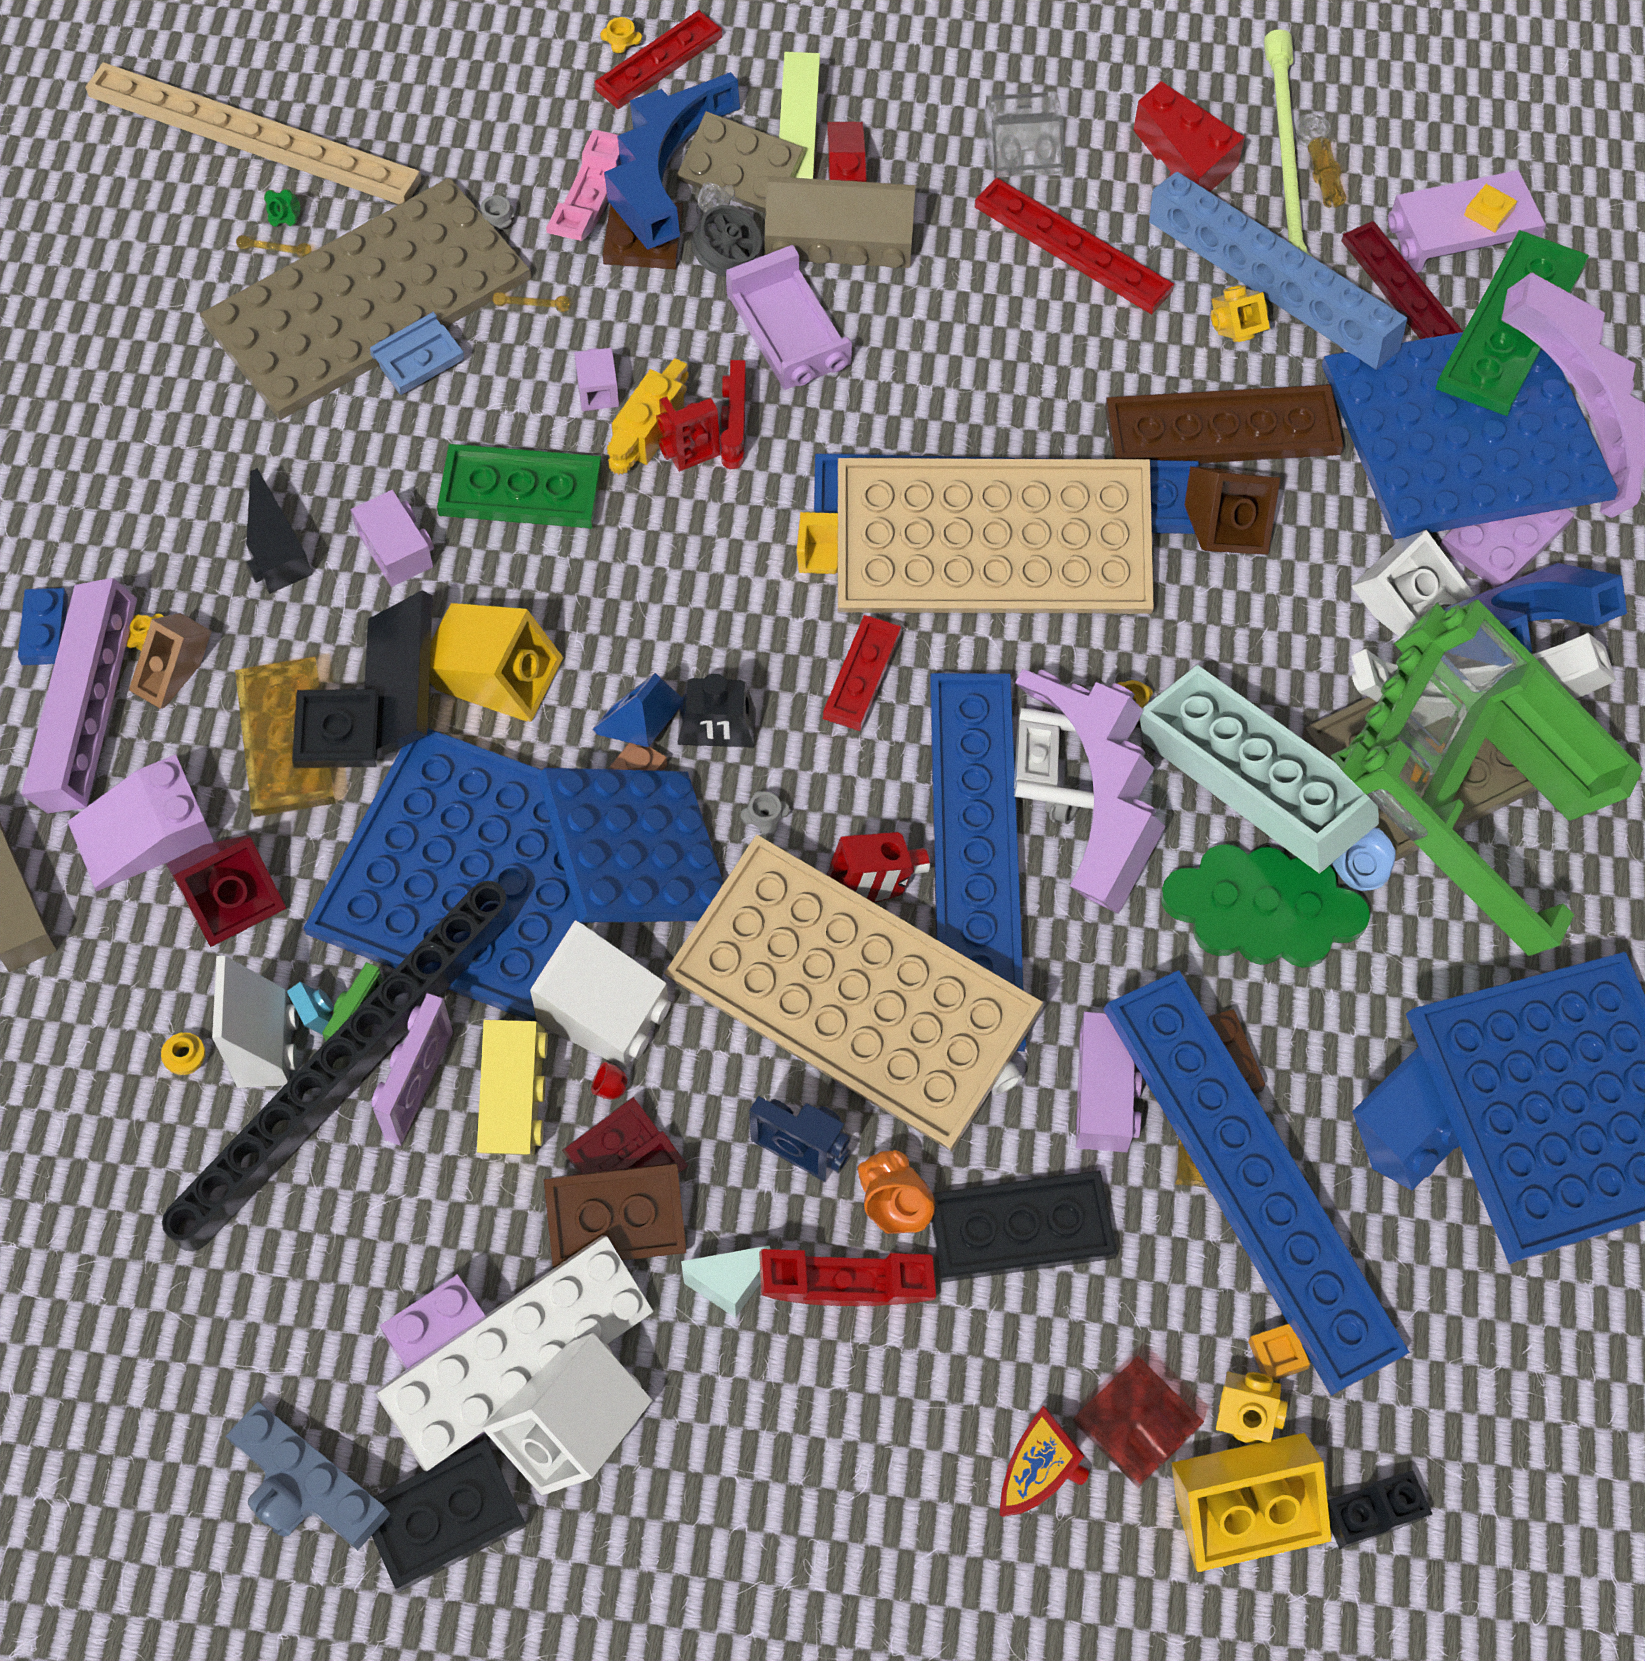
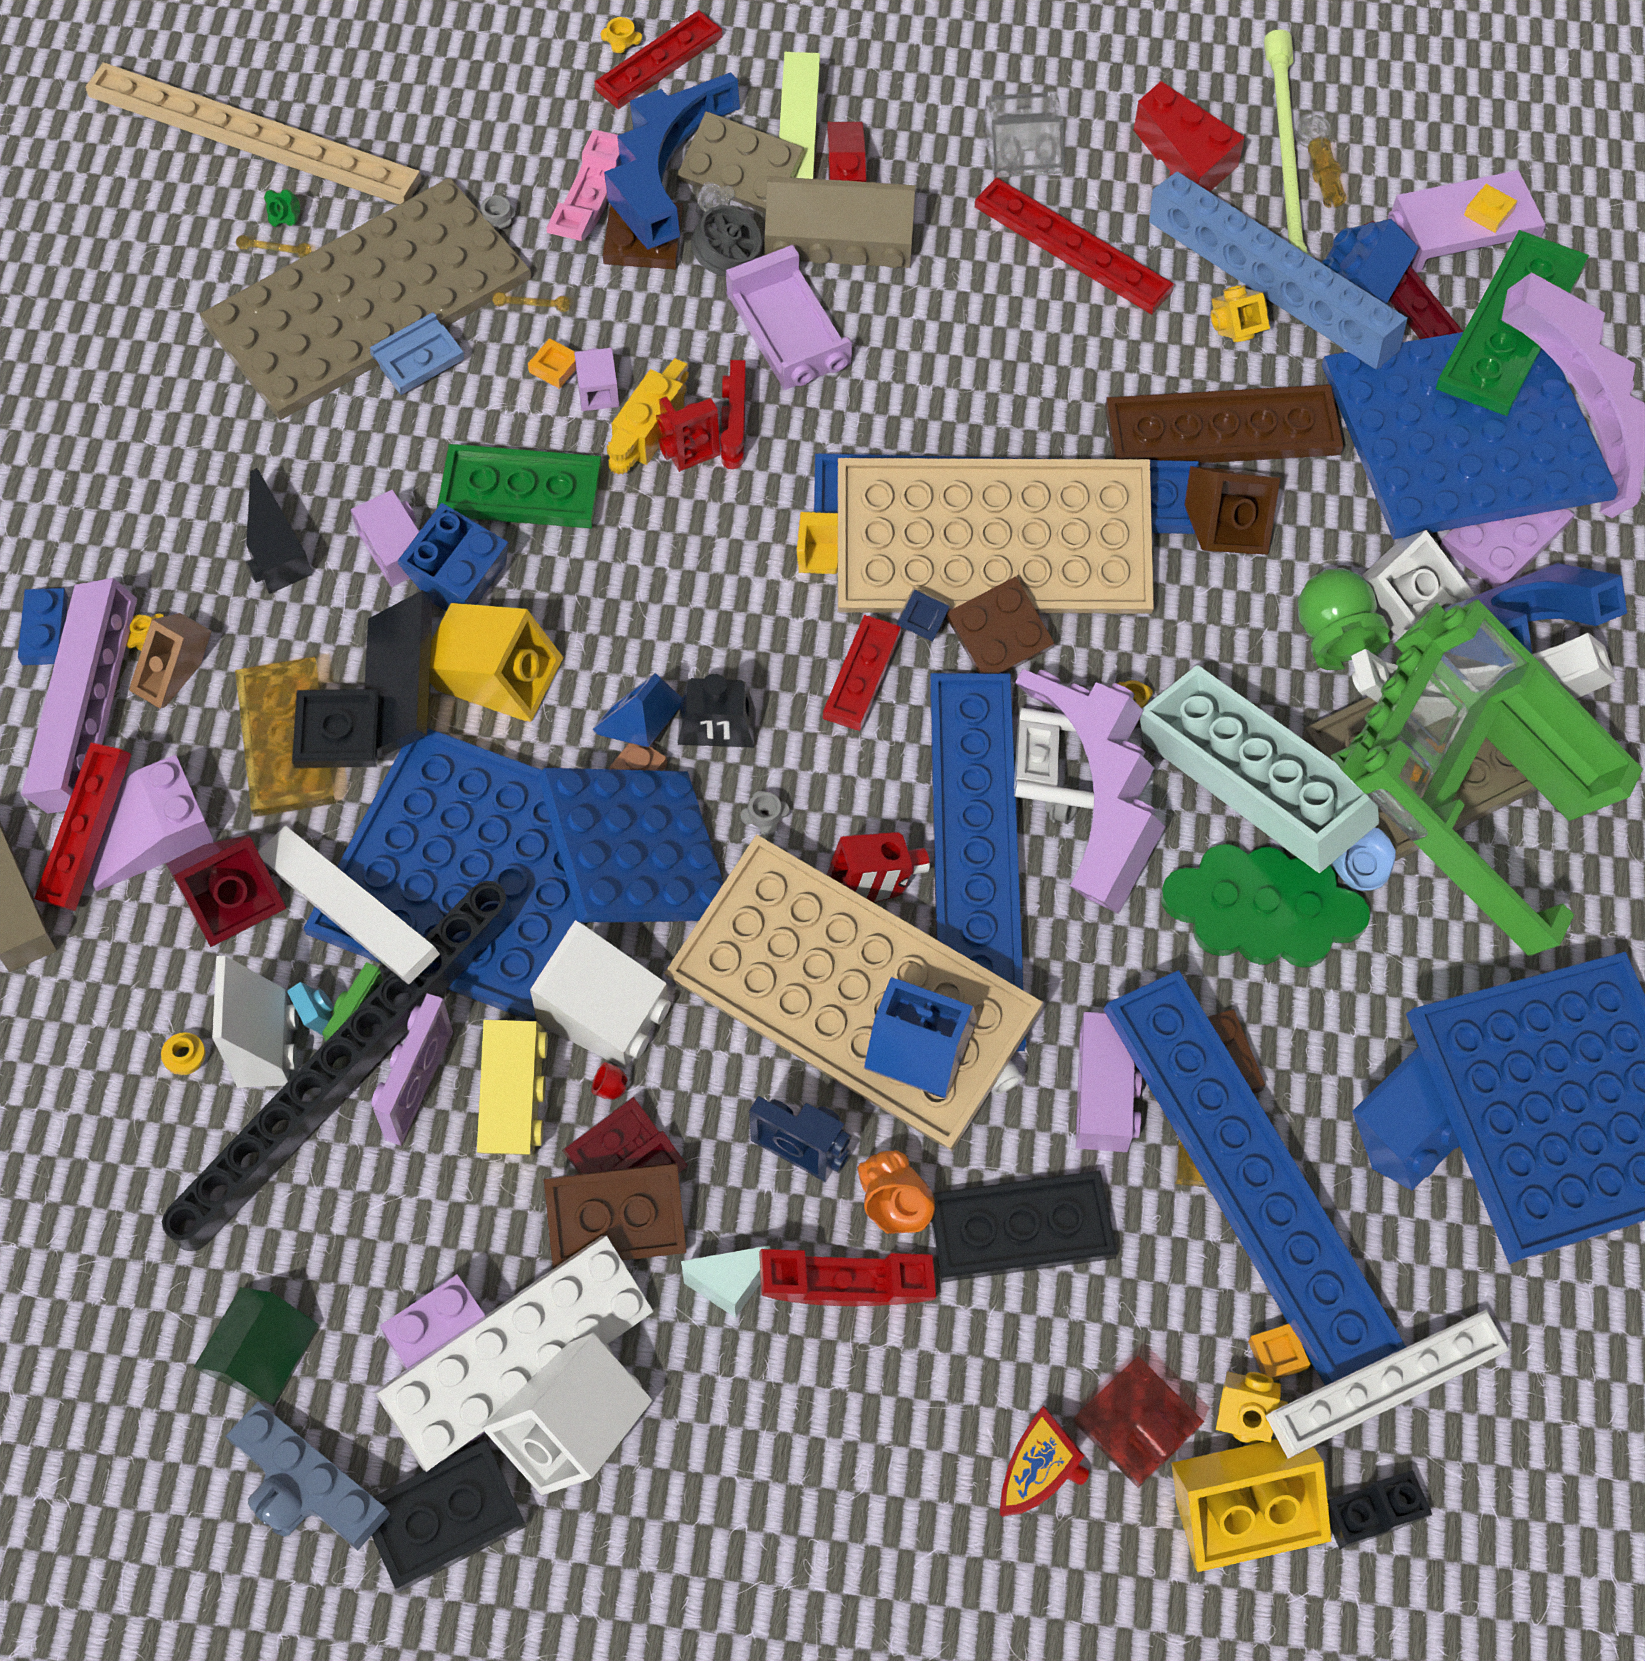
none -> red plate [34,742,132,911]
none -> dark green slope [194,1287,320,1407]
none -> white tile [258,825,440,985]
none -> blue slope [398,502,509,611]
none -> light orange plate [528,338,576,389]
none -> blue slope [864,977,977,1099]
none -> dark blue plate [896,587,950,642]
none -> reddish brown plate [946,576,1055,674]
none -> white tile [1265,1309,1509,1459]
none -> bright green tile [1298,568,1390,670]
none -> blue slope [1321,219,1419,304]

